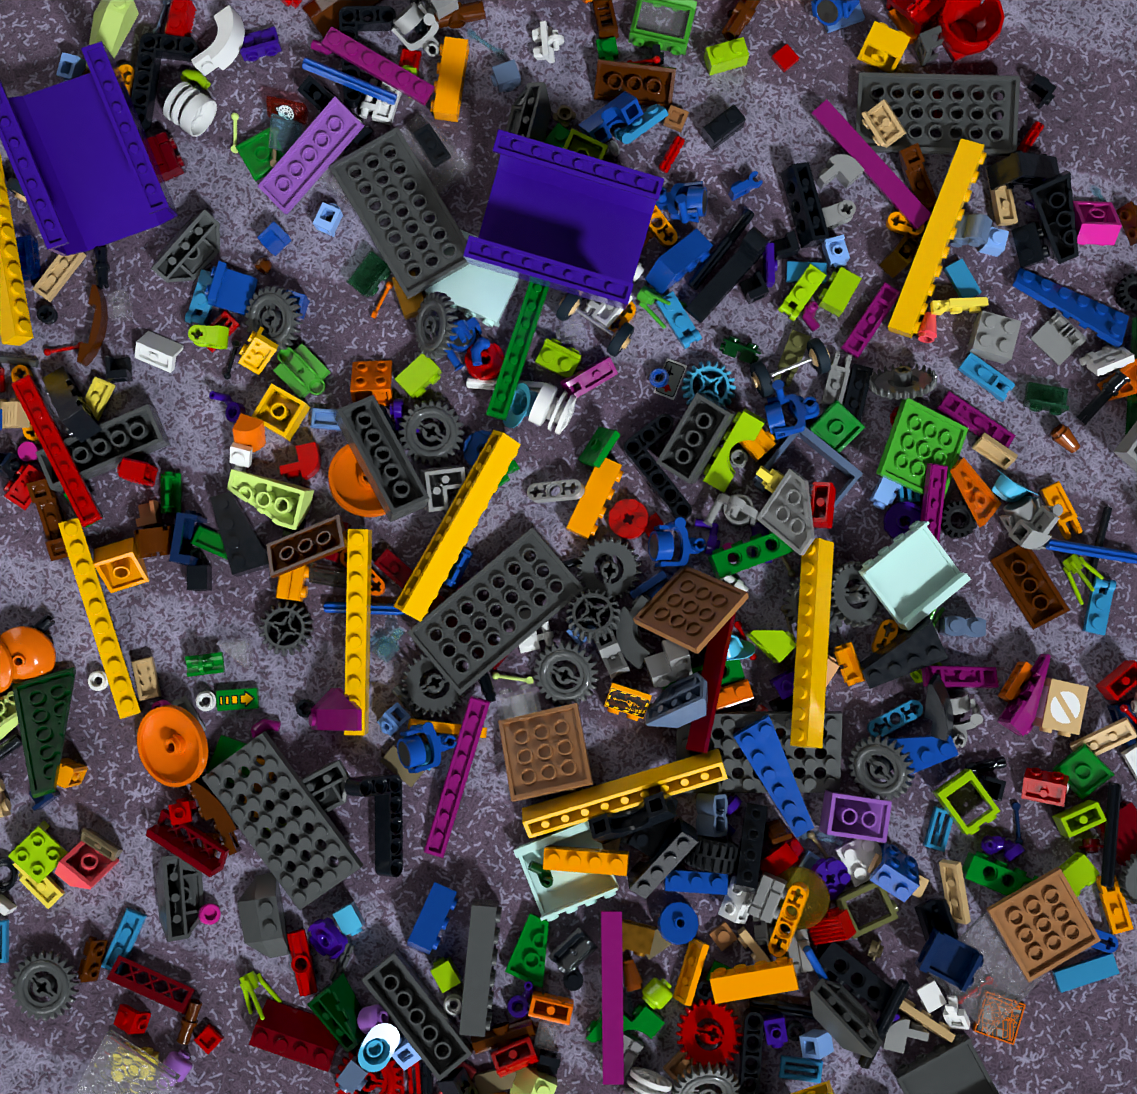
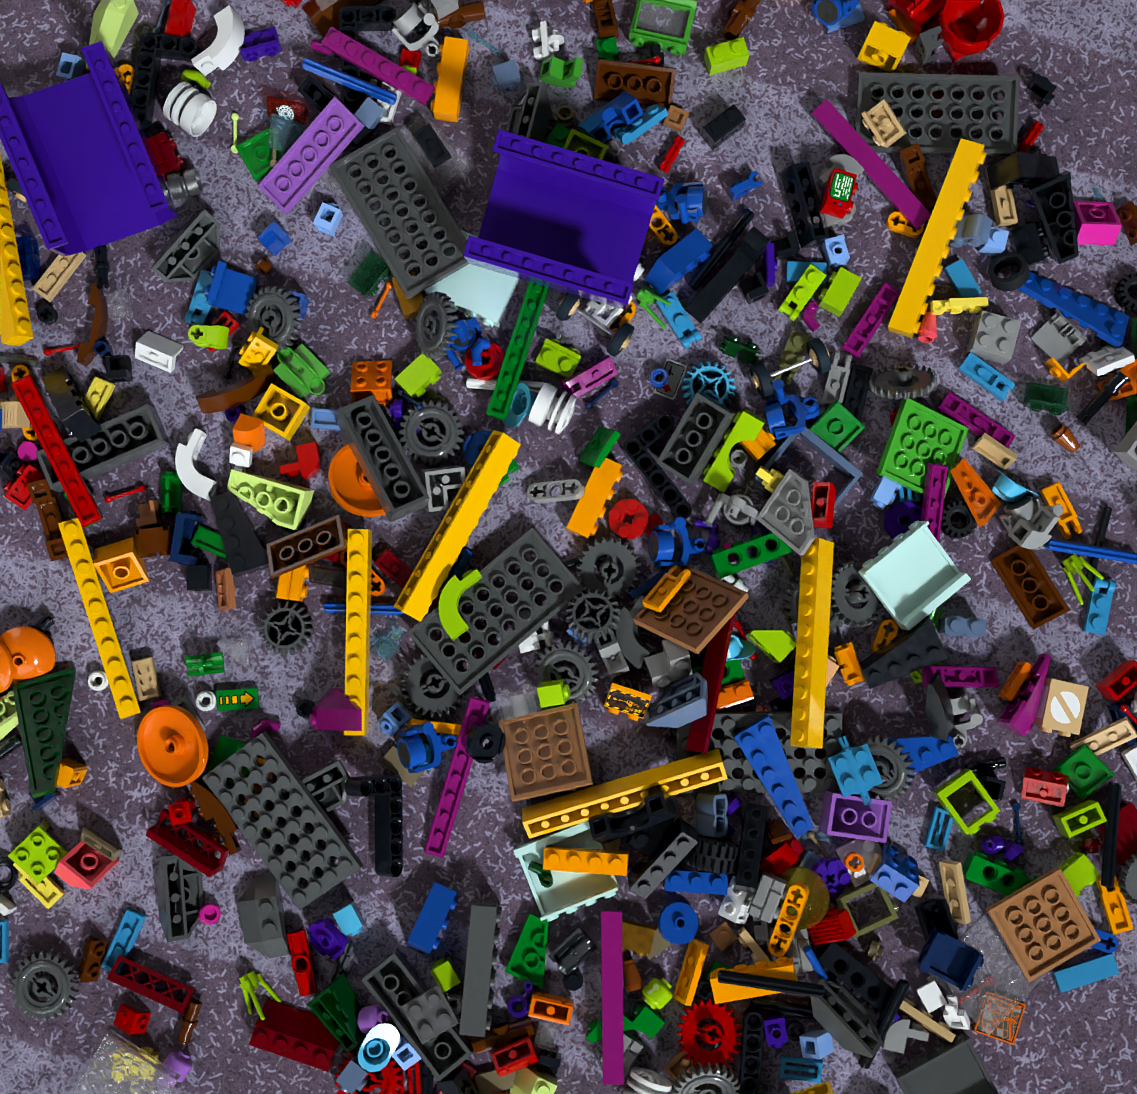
red brick [117,457,158,487] -> none
red tile [194,1023,224,1054] -> none
yellowish green hinge [492,672,534,685] -> none
red tile [771,44,799,72] -> none
dark azure beam [867,700,923,737] -> none
dark brown slope [879,232,920,278] -> none
none -> dark blue hinge [93,341,113,358]
none -> red hinge [104,486,146,503]
none -> flat silver wheel [167,168,203,200]
none -> white arch [175,428,219,501]
none -> reddish brown slope [196,364,276,414]
none -> nougat plate [215,568,236,611]
none -> sand blue panel [354,97,387,129]
none -> dark blue hinge [396,388,423,410]
none -> flat silver plate [402,984,460,1044]
none -> lime arch [438,569,483,641]
none -> black plate [466,721,506,764]
none -> lime brick [537,678,571,708]
none -> bright green brick [539,56,583,88]
none -> dark blue hinge [585,379,619,409]
none -> light orange hinge [643,565,691,613]
none -> black axle [718,970,824,998]
none -> brick [820,168,858,219]
none -> dark azure plate [827,735,883,806]
none -> orange bush [844,852,864,872]
none -> black tyre [988,252,1029,292]
none -> light orange bracket [1044,357,1085,382]

